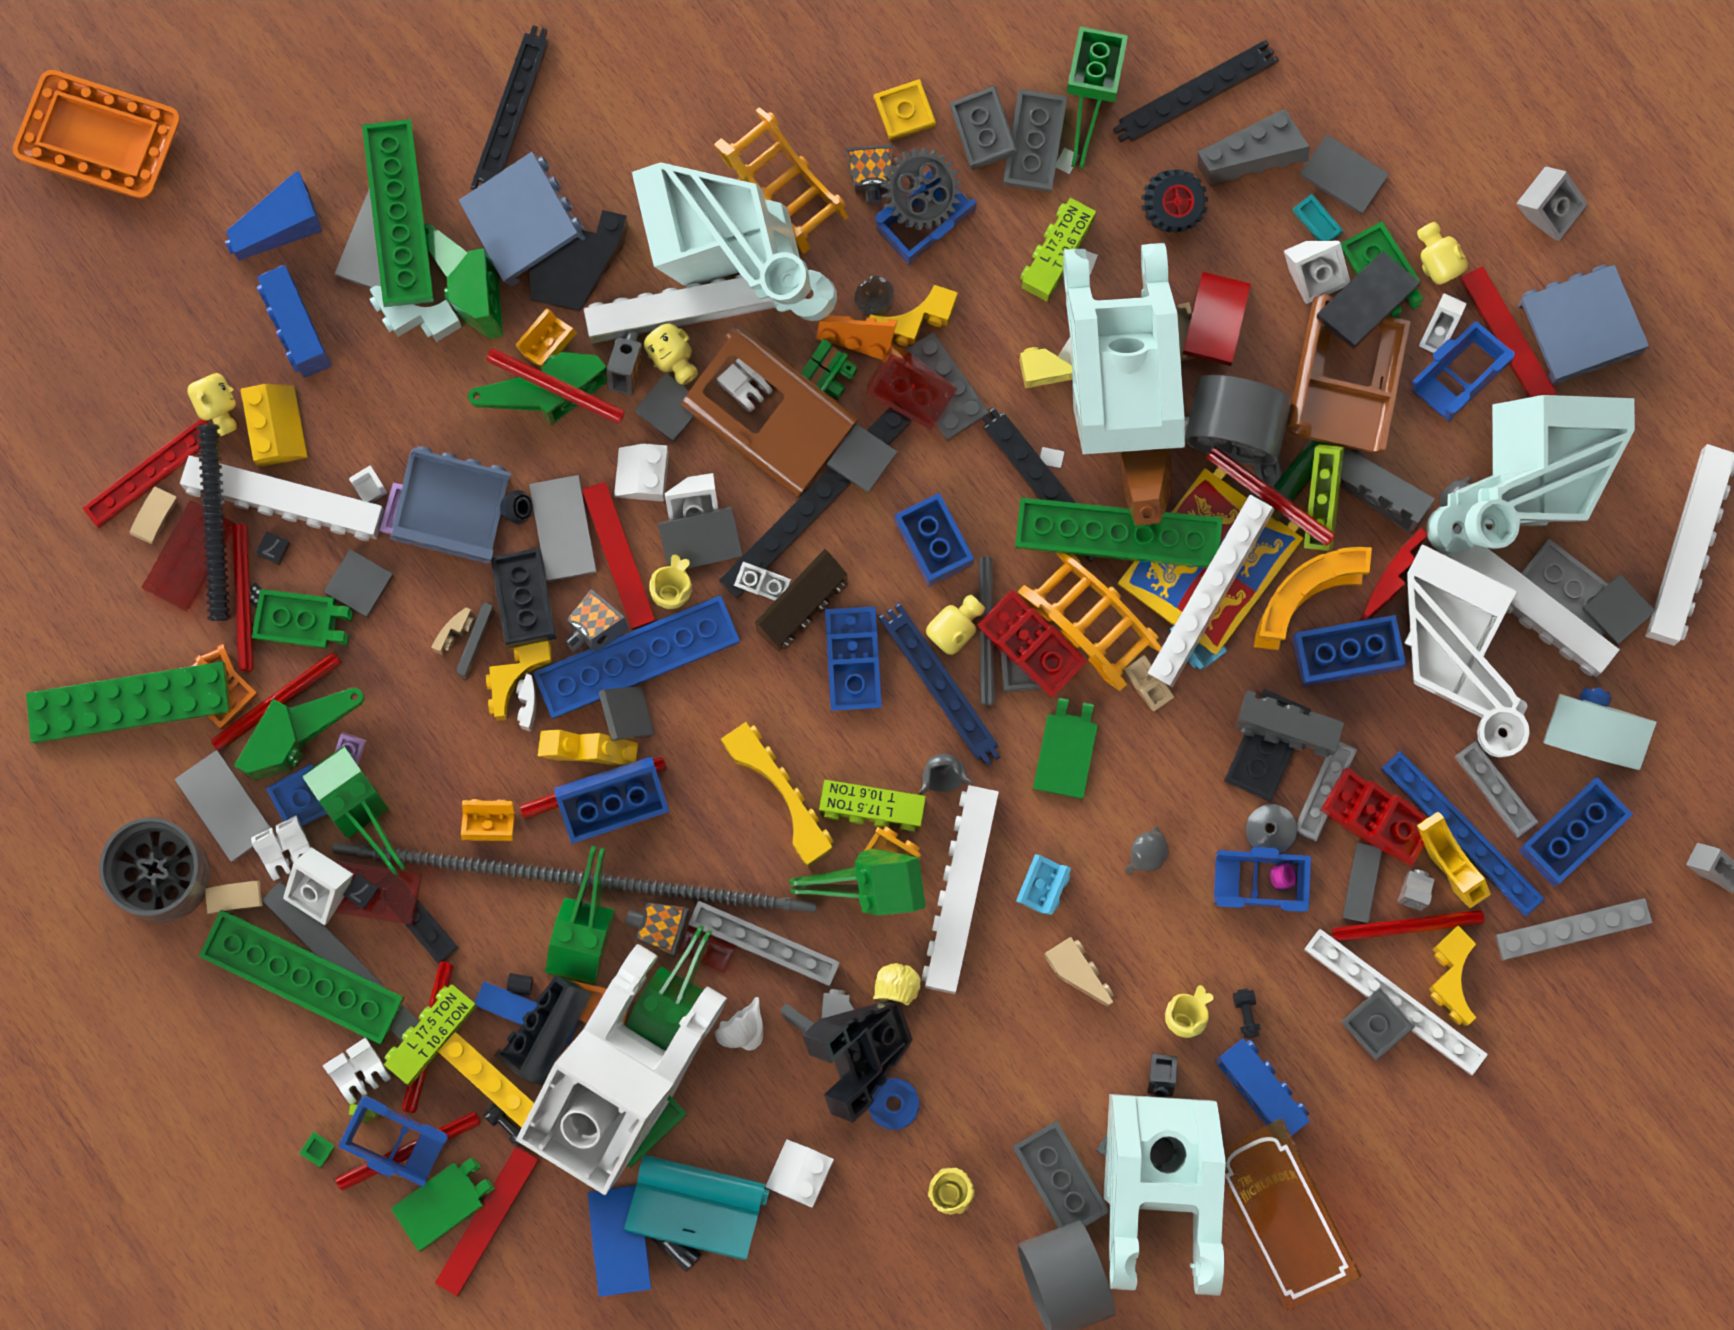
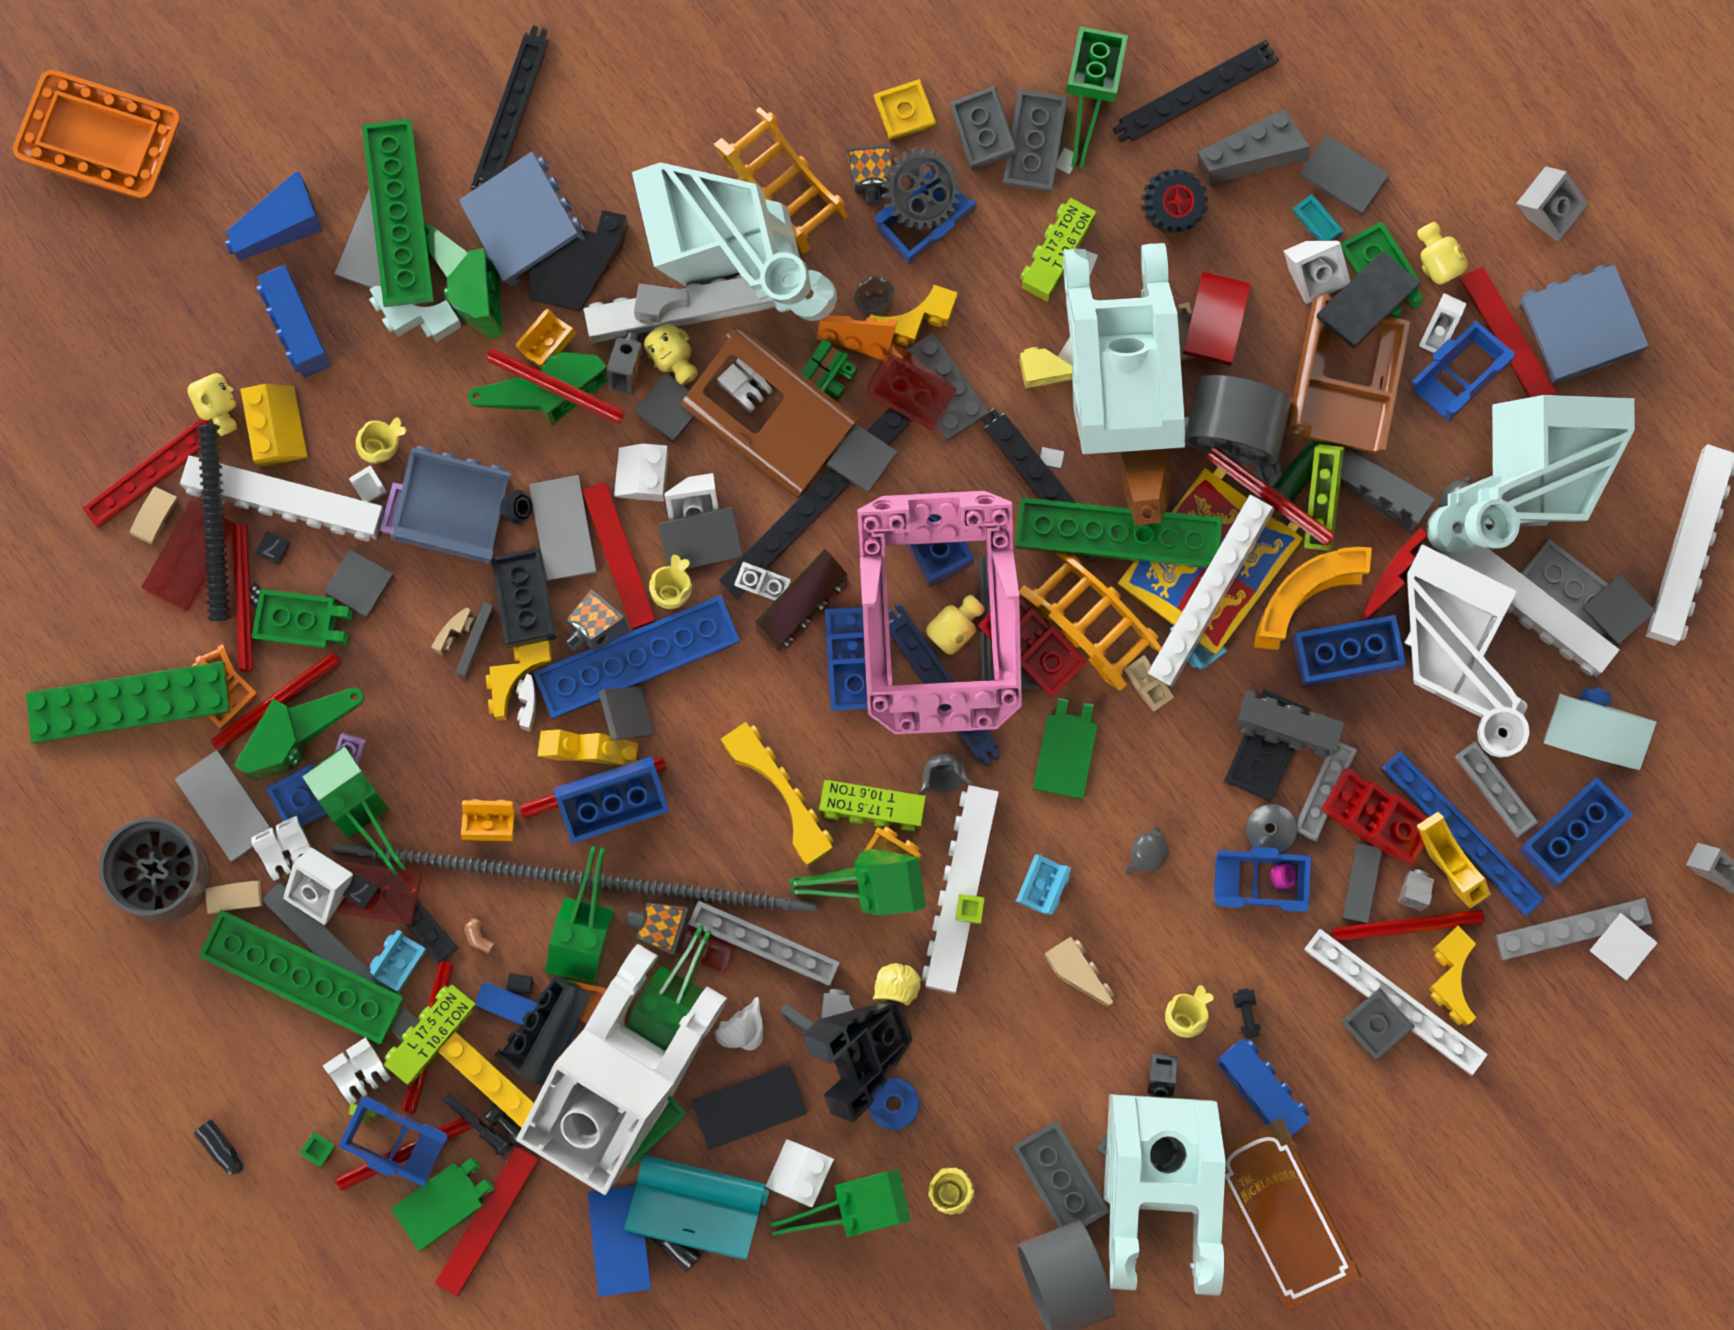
none -> black piece [193,1119,243,1175]
none -> light yellow hat [356,417,407,464]
none -> medium azure bracket [369,930,426,994]
none -> black pin [442,1092,513,1157]
none -> nougat arm [464,918,495,955]
none -> light grey arch [634,283,690,325]
none -> black tile [691,1065,807,1150]
none -> green slope [769,1169,911,1238]
none -> bright pink piece [858,491,1022,734]
none -> lime plate [955,894,985,924]
none -> white sticker [1590,913,1657,981]

